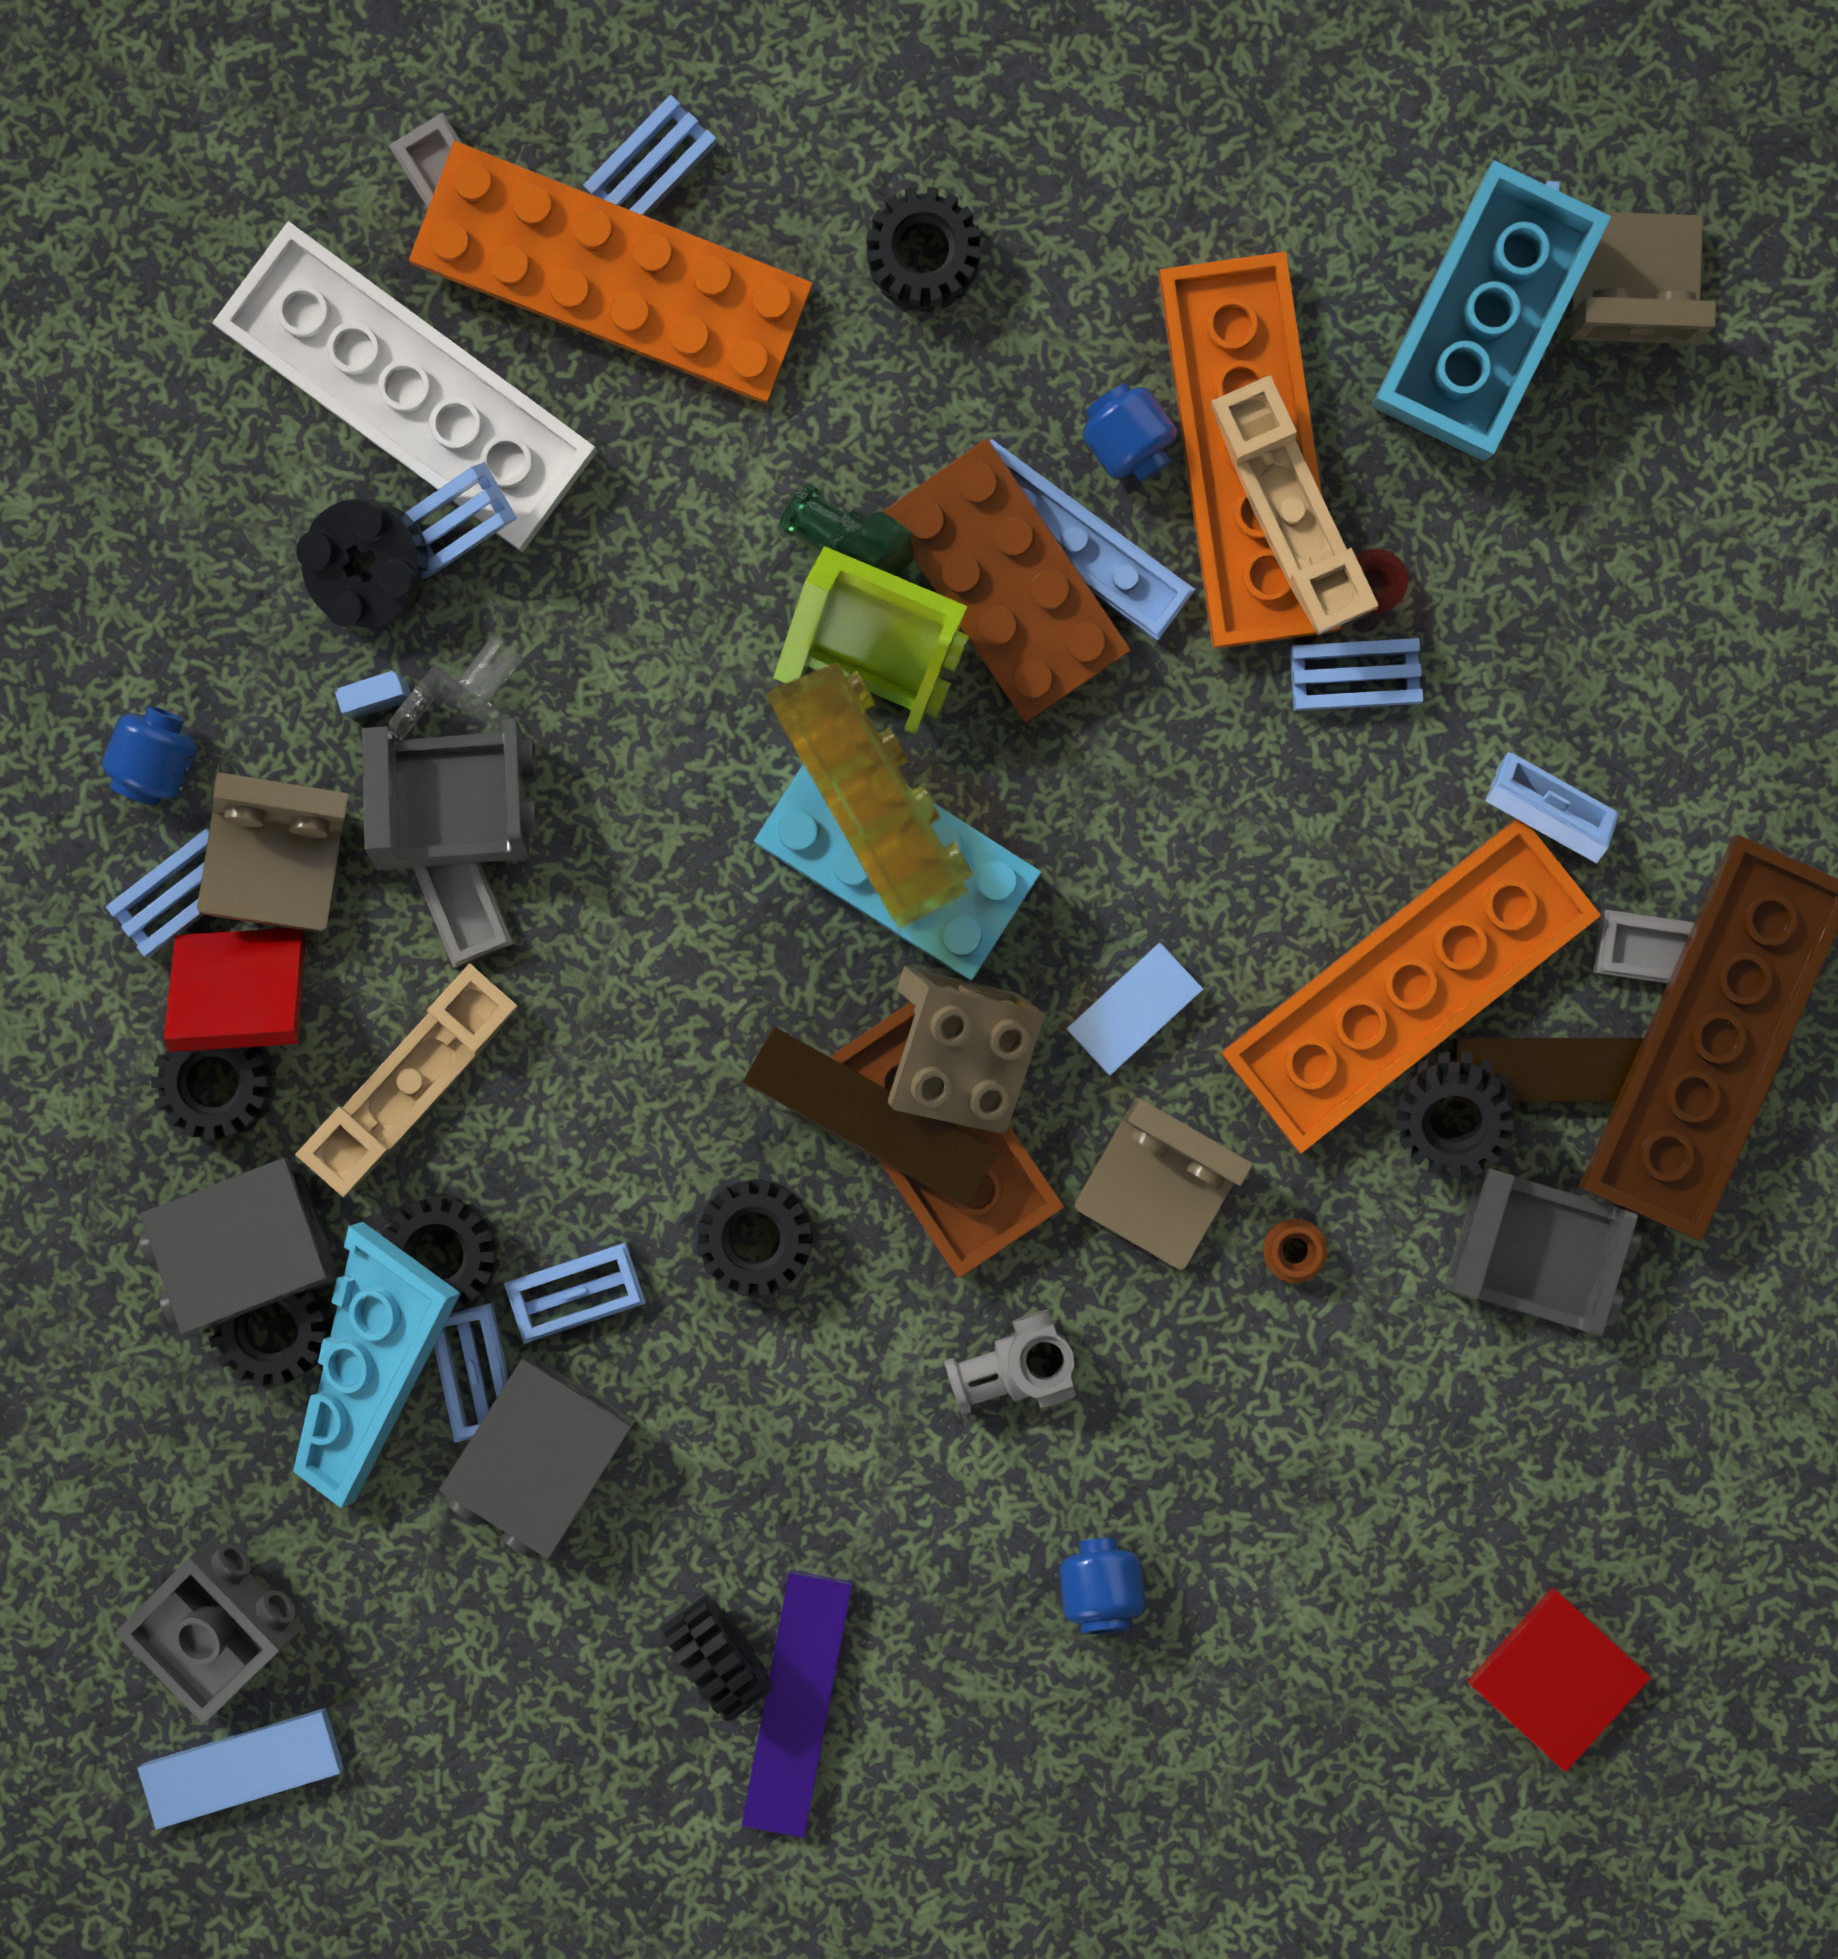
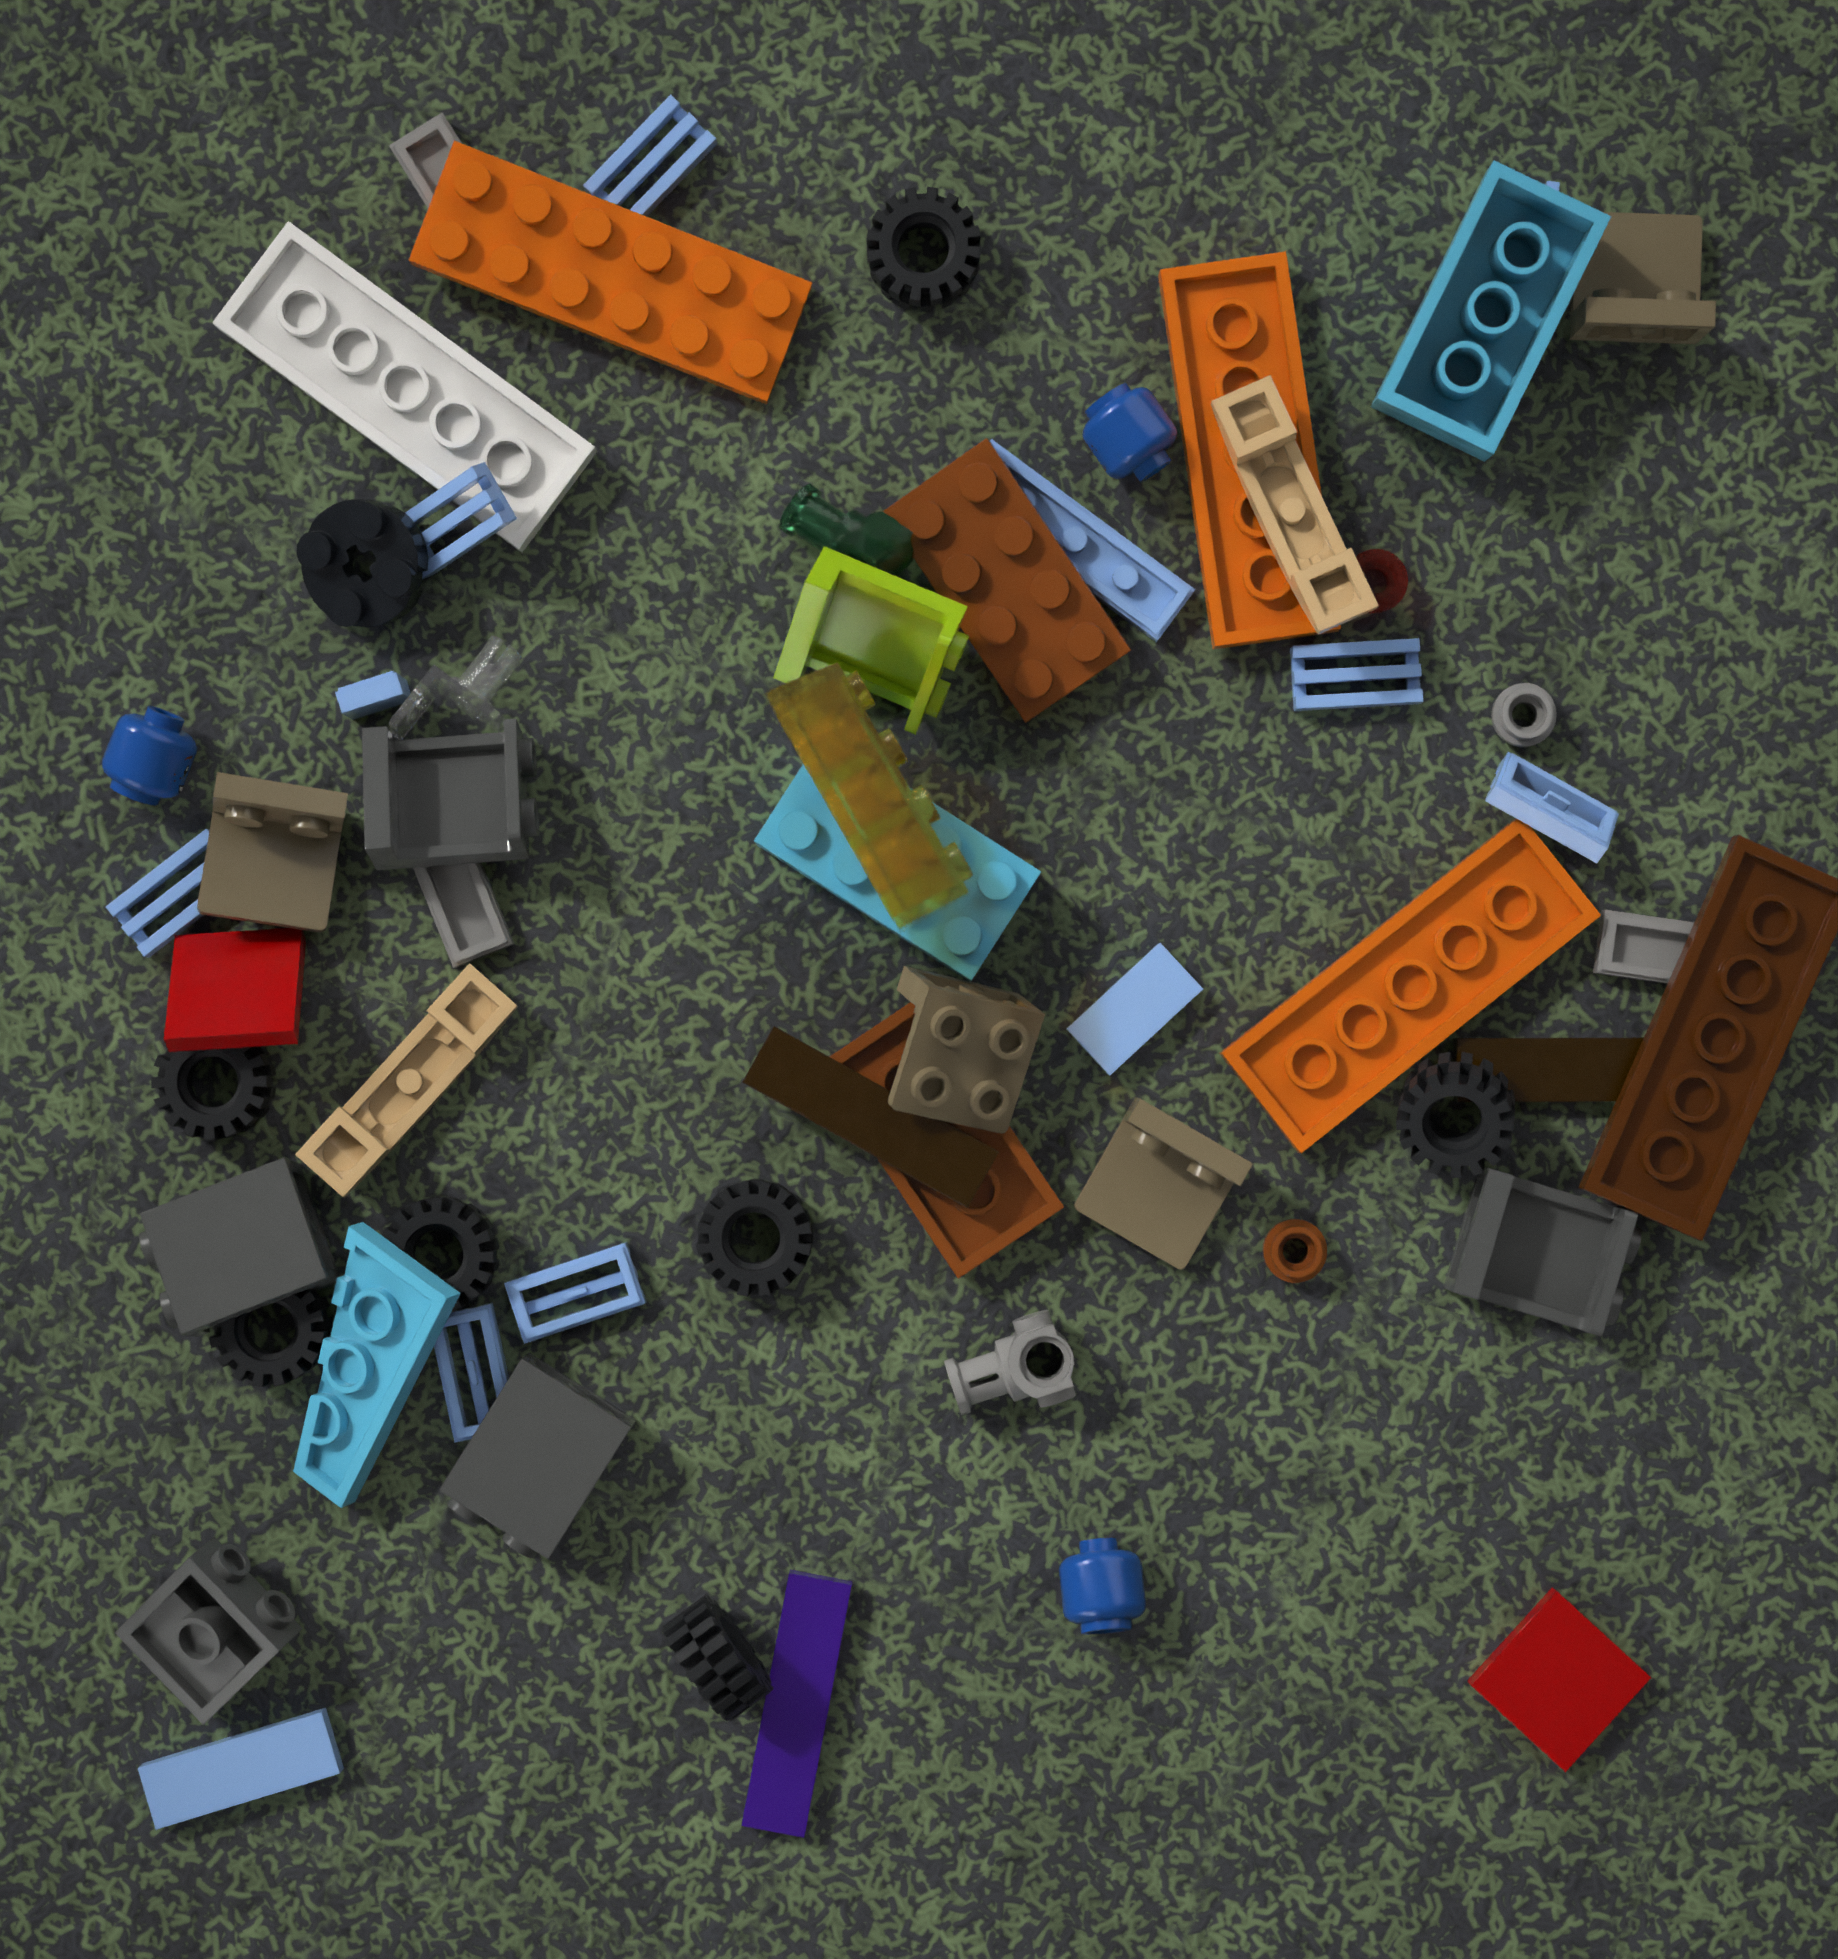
none -> light grey plate [1491,683,1557,747]

